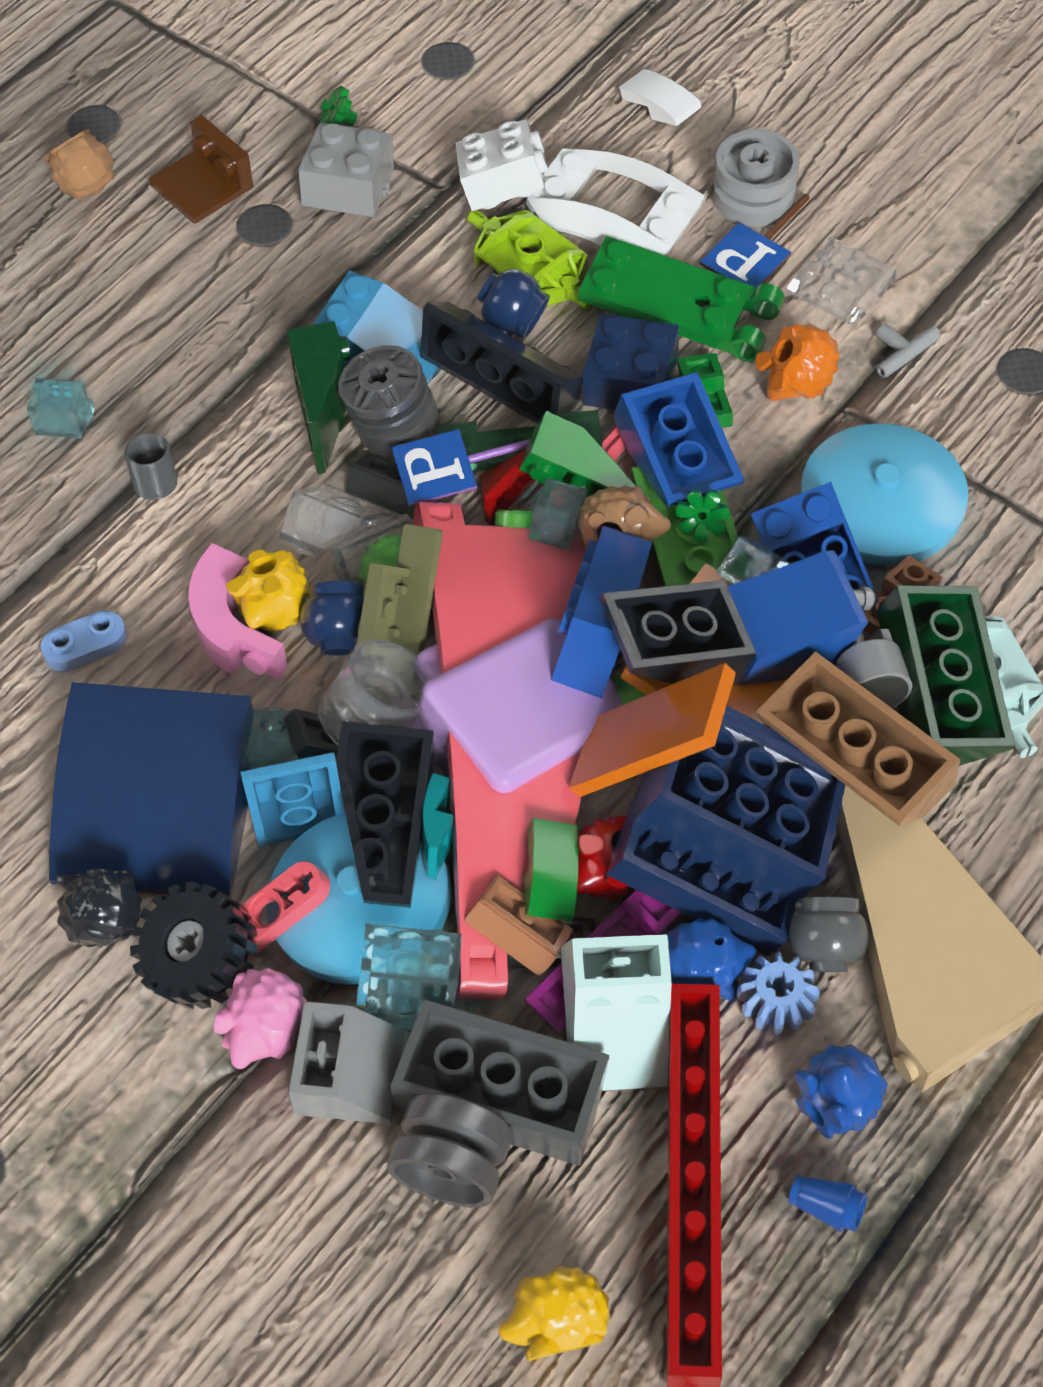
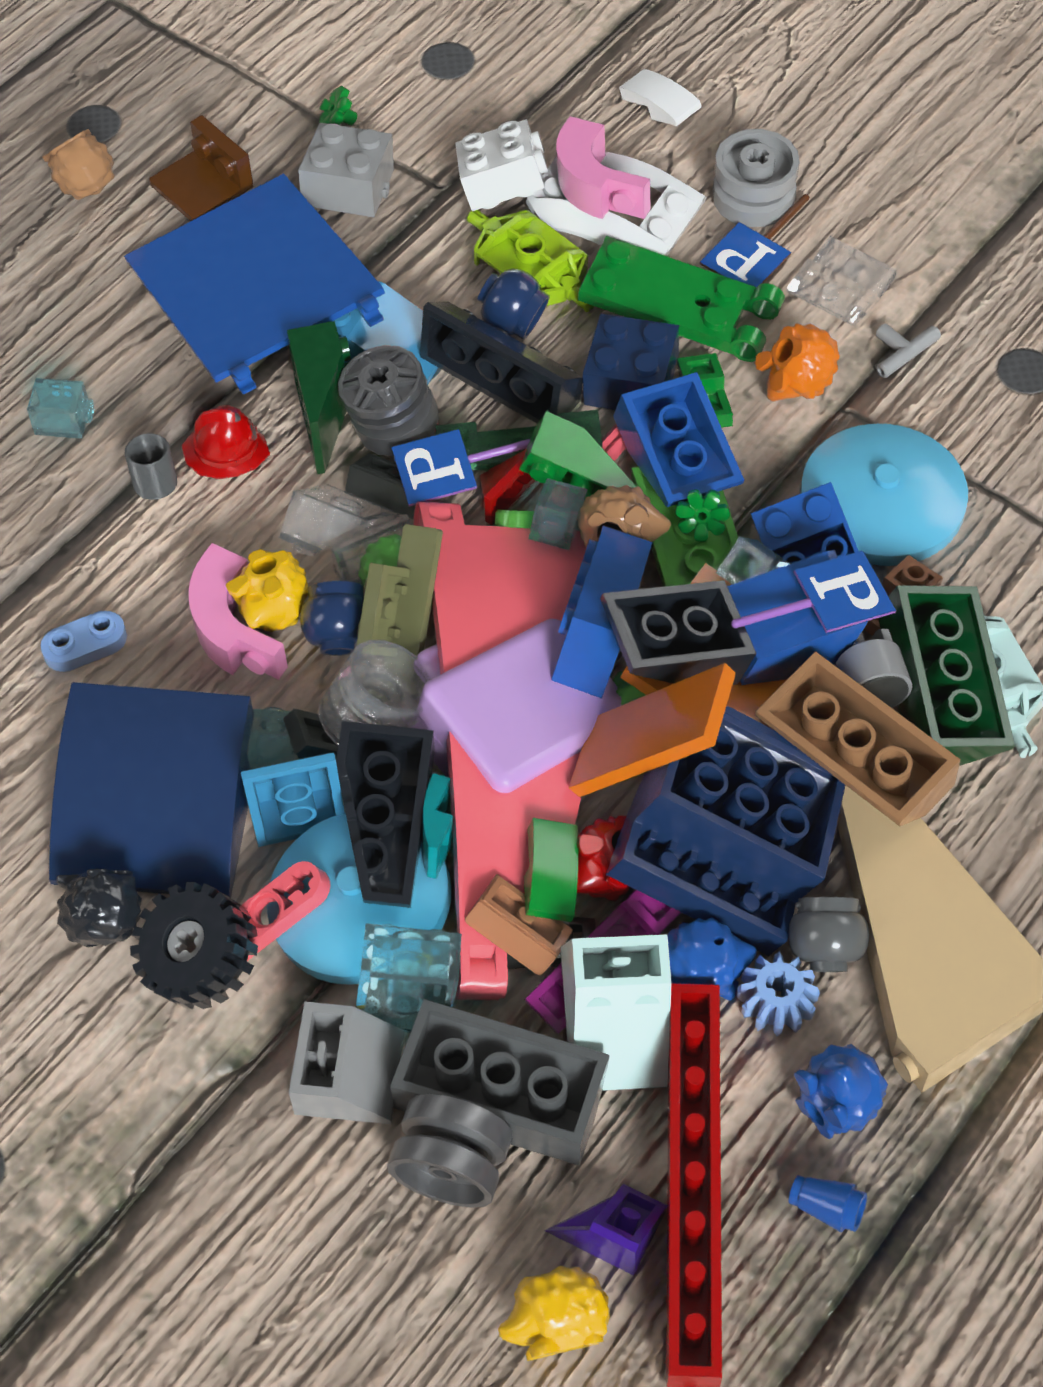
bright pink animal [214,968,307,1069] -> none
none -> blue flag [124,173,385,394]
none -> red piece [181,405,270,479]
none -> dark purple slope [544,1184,667,1276]
none -> bright pink arch [556,117,651,219]
none -> blue piece [731,551,896,633]

